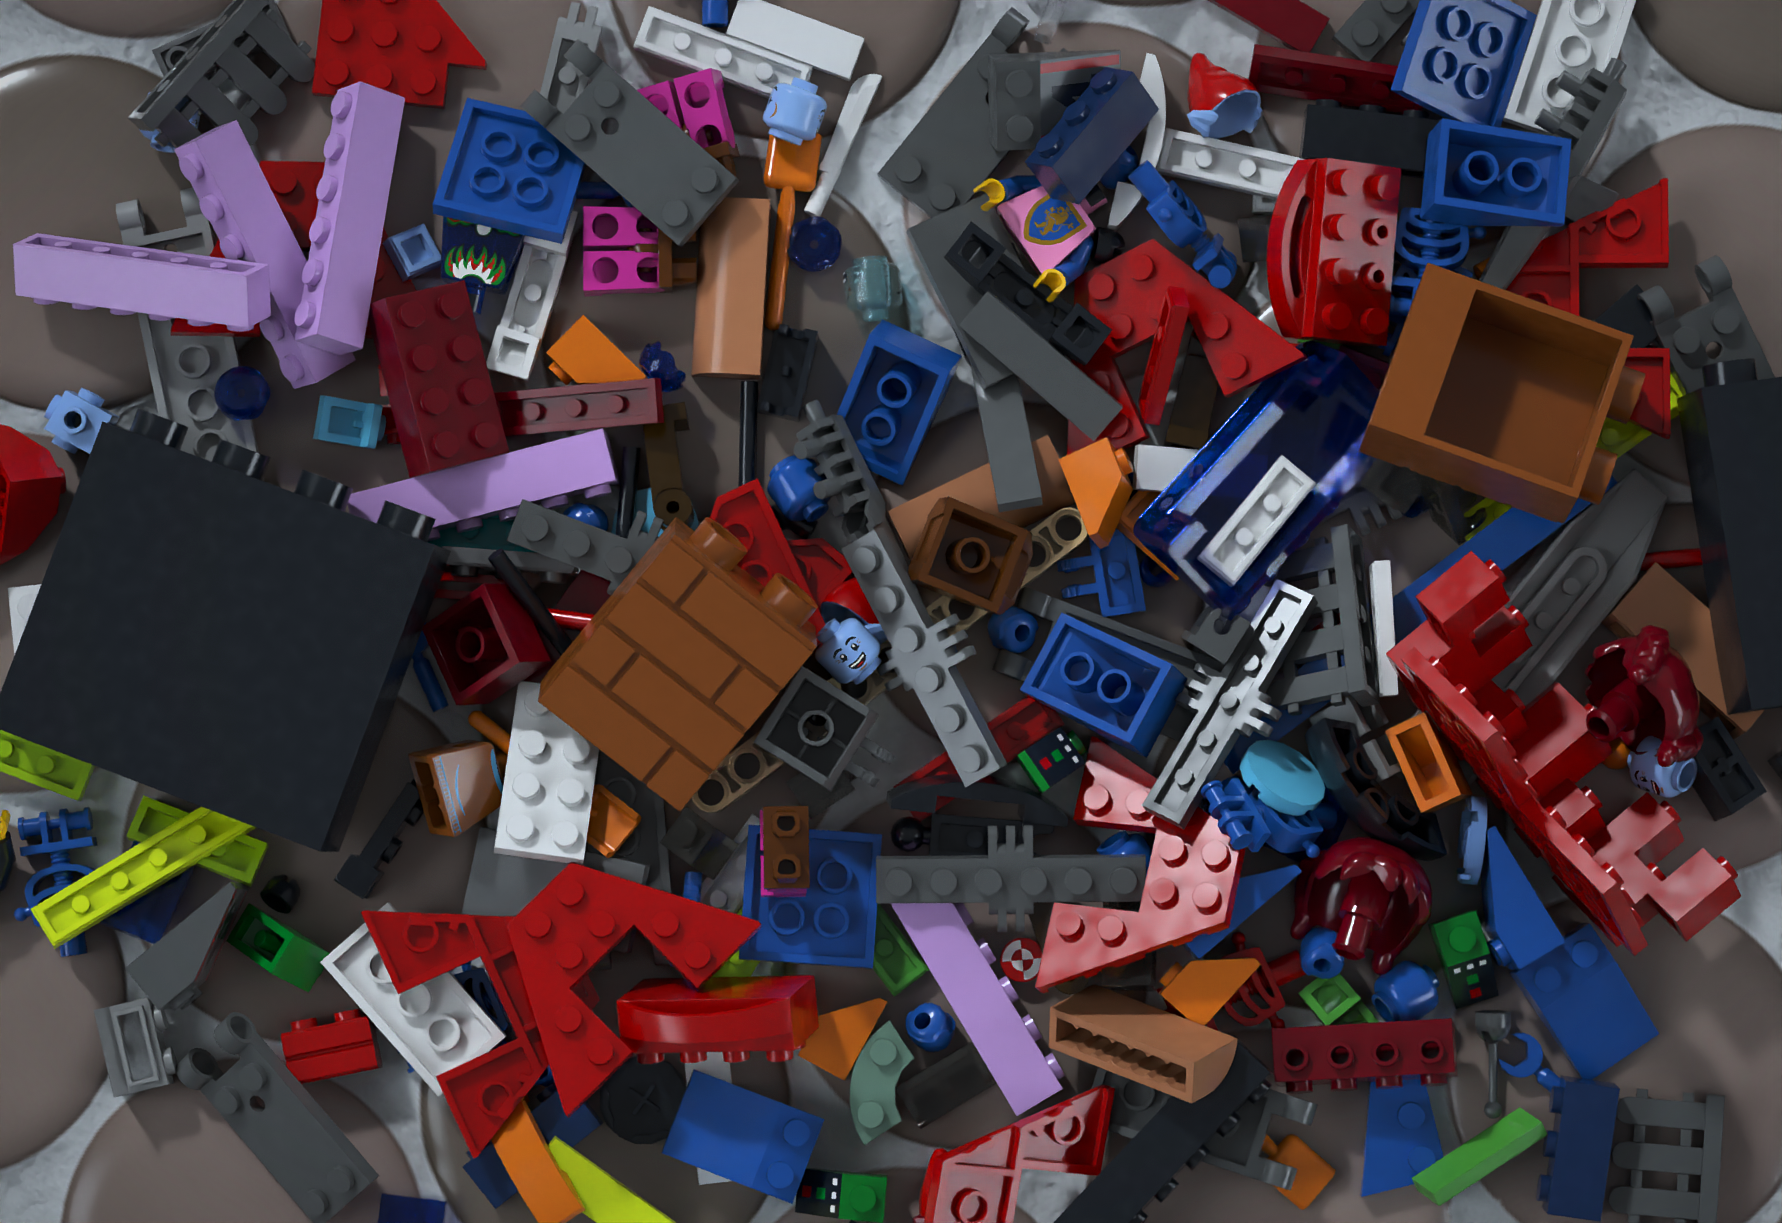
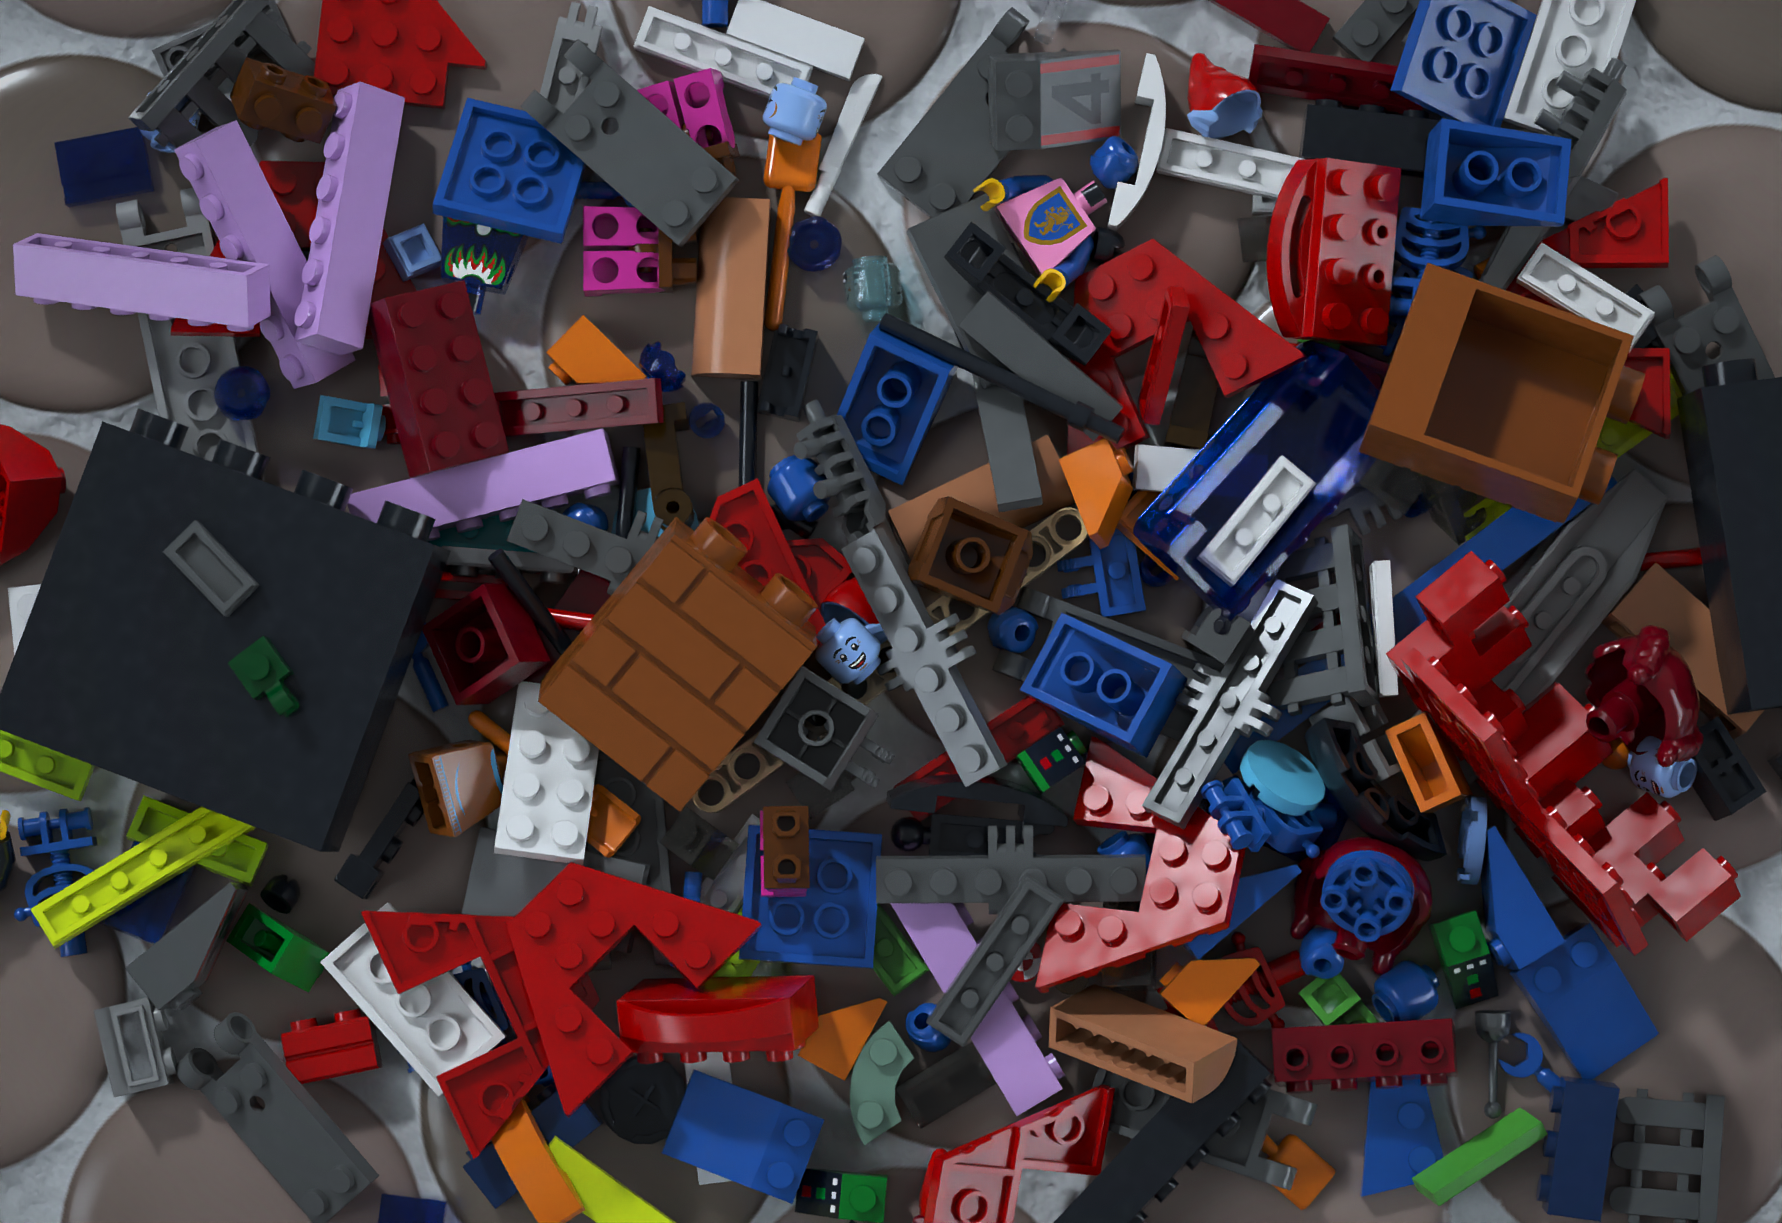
light blue brick [44,387,119,454] -> none
white slope [486,210,579,381] -> none
dark blue brick [1025,67,1159,204] -> none
blue torso [1128,160,1237,289] -> none
none -> clear blue plate [54,127,155,207]
none -> dark grey tile [163,520,260,617]
none -> dark green plate [228,636,301,717]
none -> reddish brown brick [230,57,337,144]
none -> clear blue hinge [688,402,725,438]
none -> black bar [879,312,1125,444]
none -> dark grey tile [926,873,1064,1047]
none -> blue tile [1320,850,1414,942]
none -> white tile [1517,242,1655,353]

